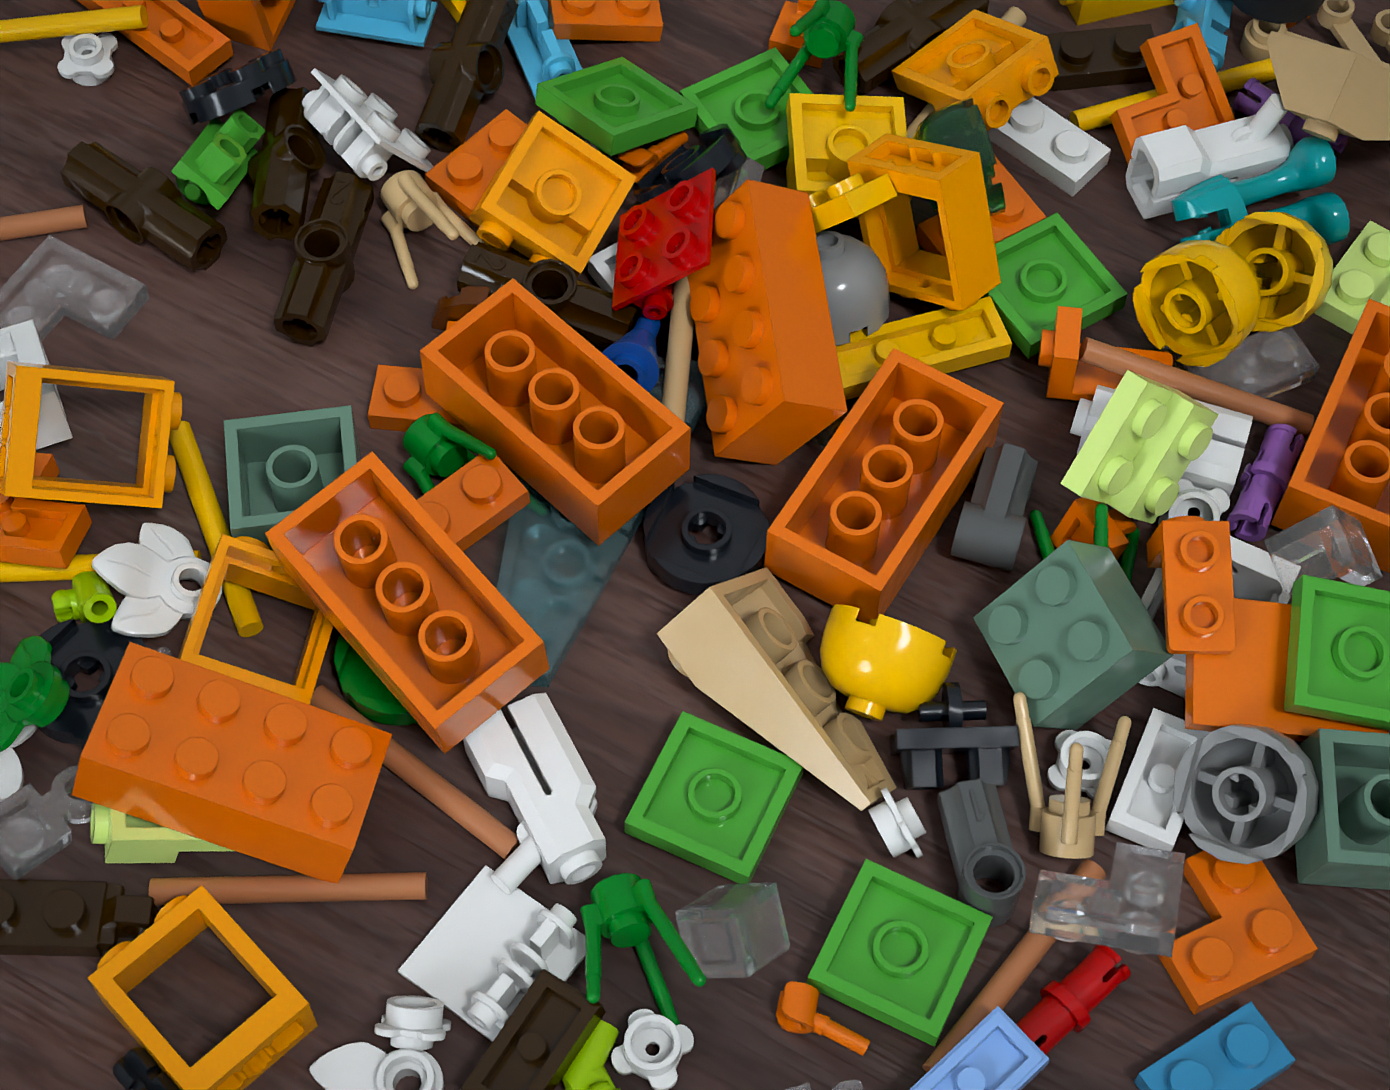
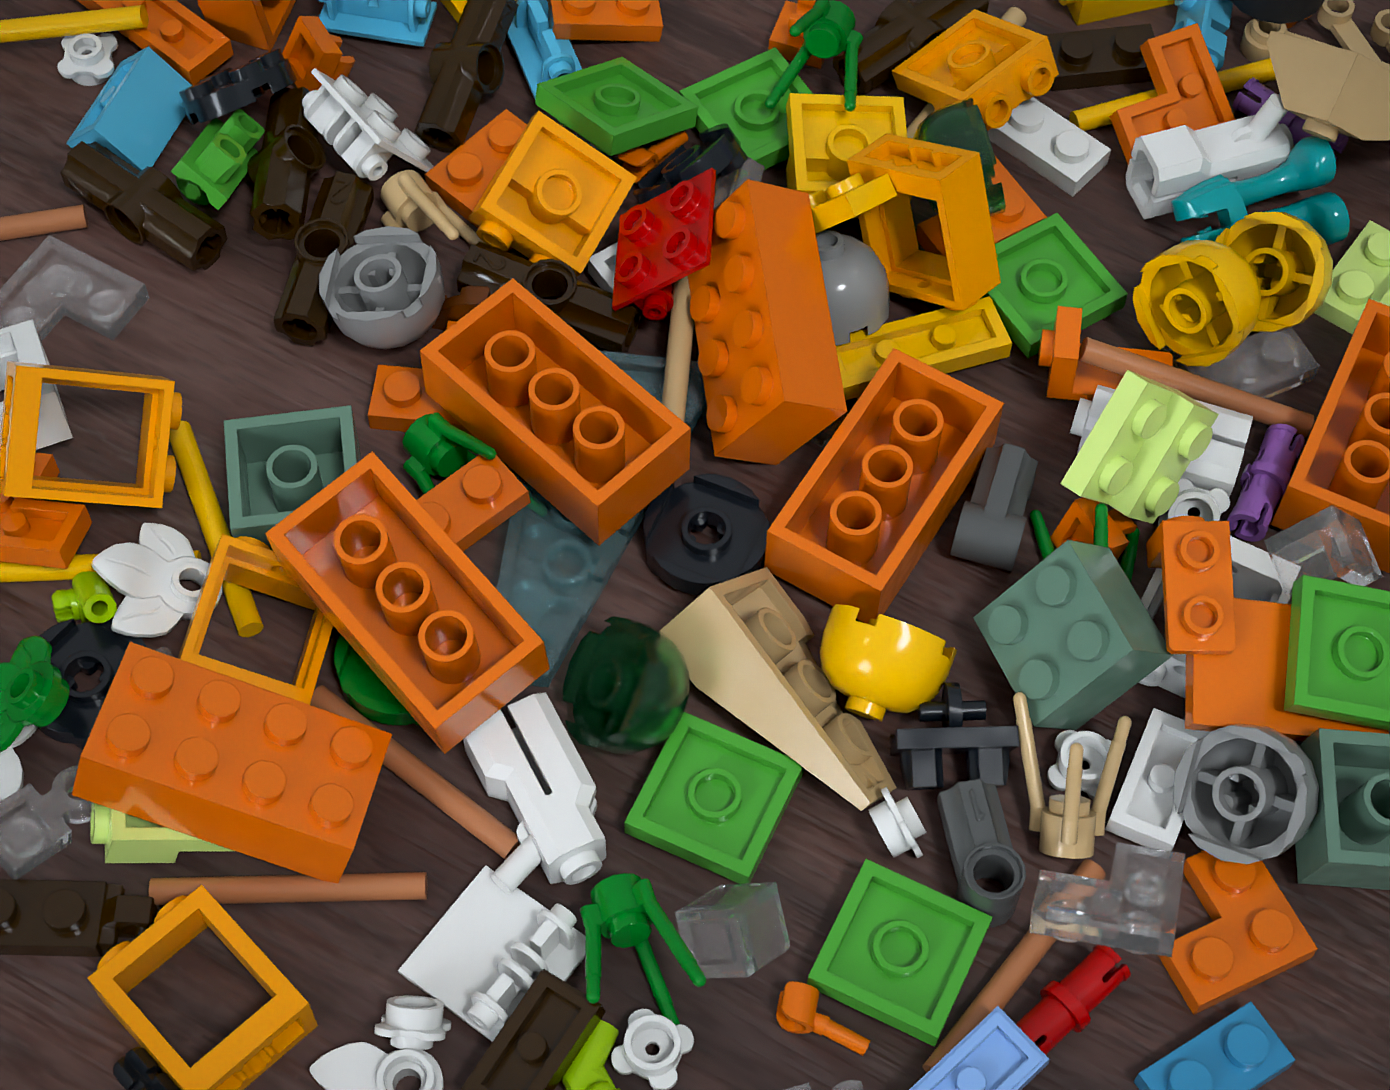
blue cone [602,314,661,392] -> none
none -> medium azure panel [66,46,192,171]
none -> orange tile [282,16,356,91]
none -> light grey cylinder [319,226,445,350]
none -> clear green cylinder [563,616,689,755]

